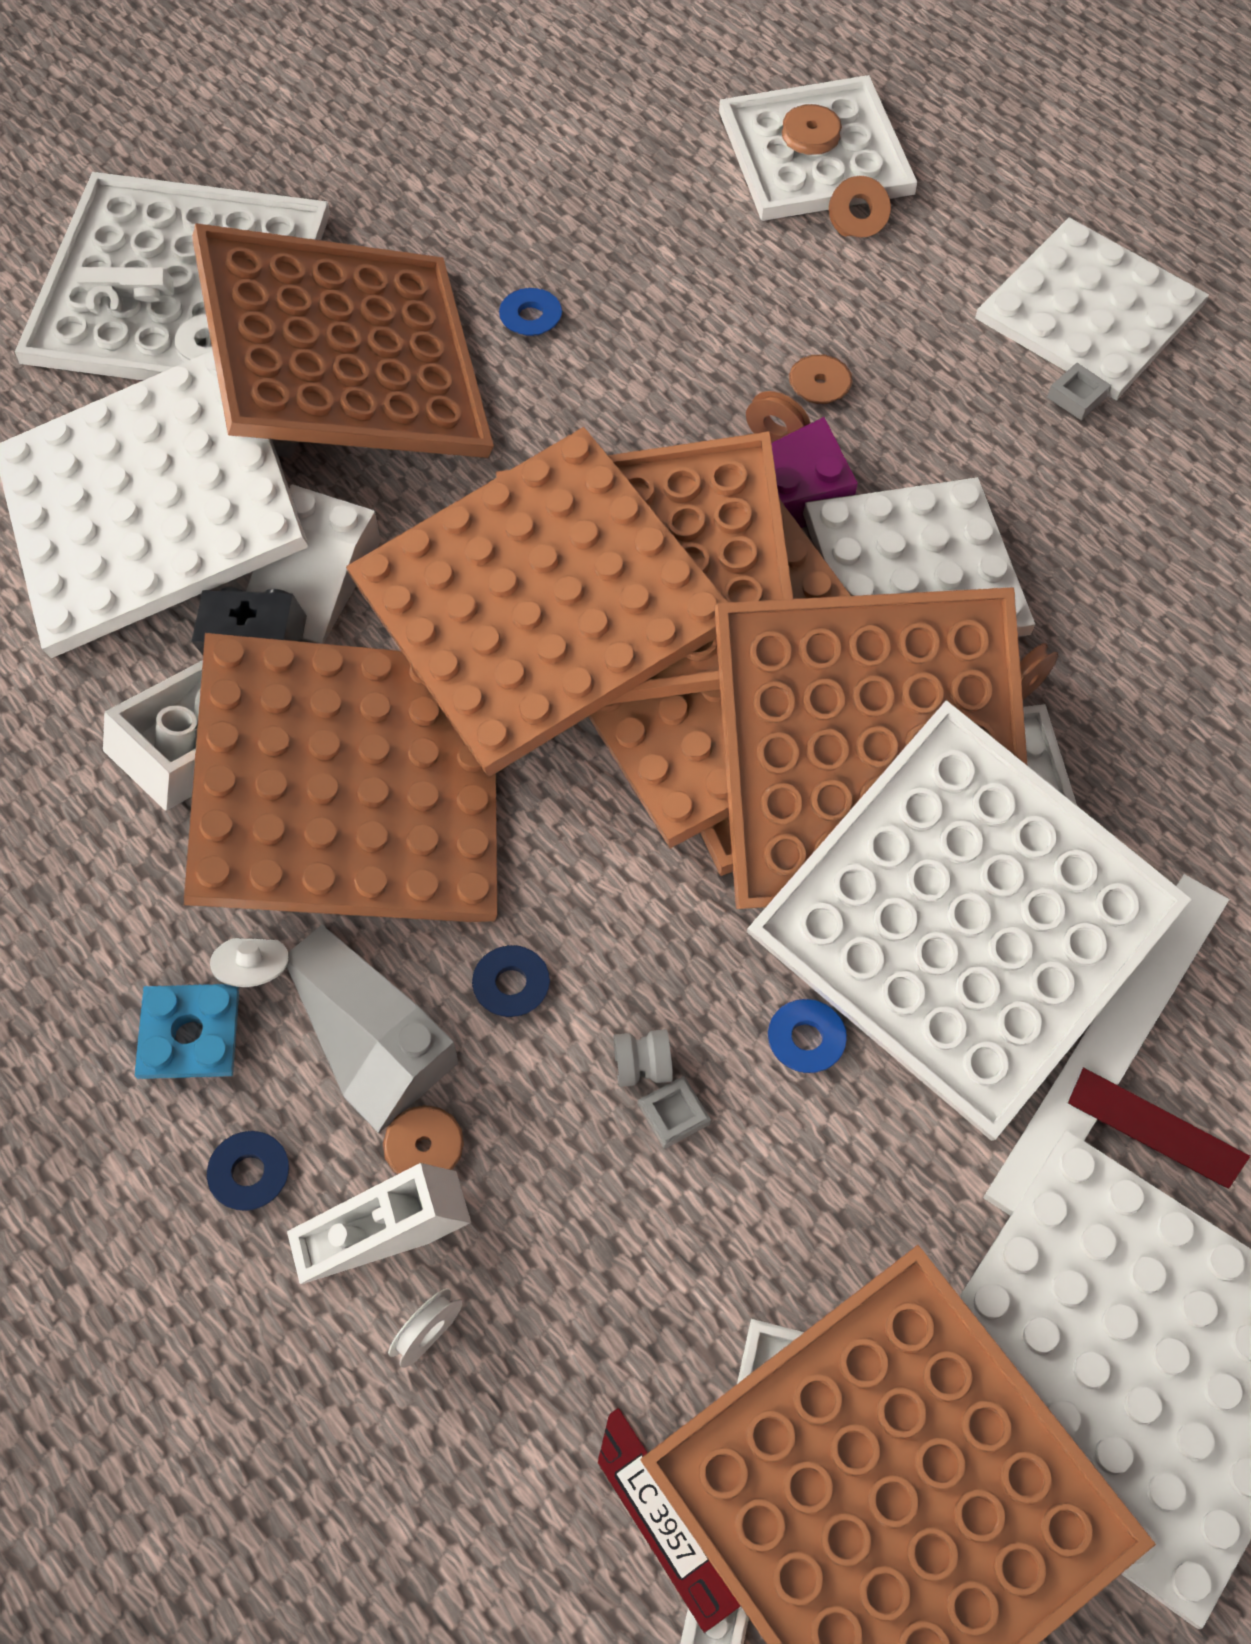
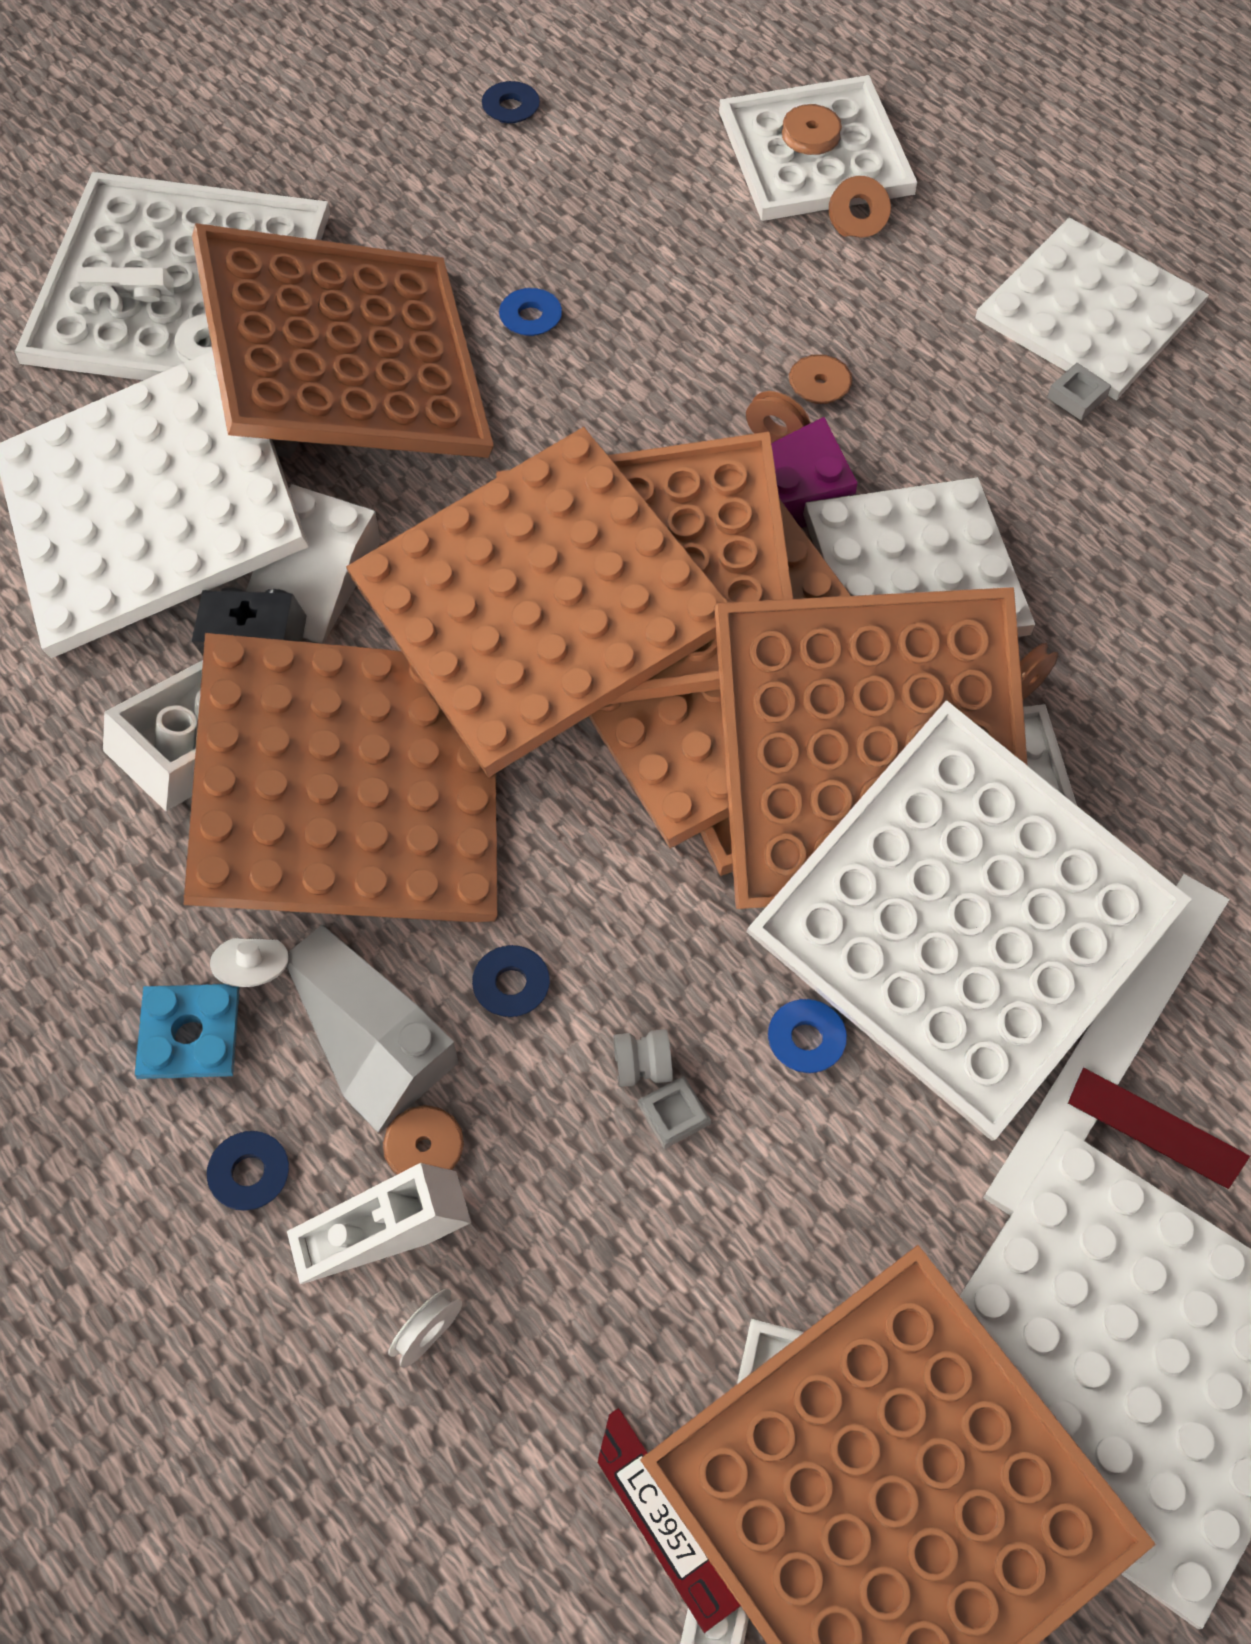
none -> dark blue piece [482,81,540,123]

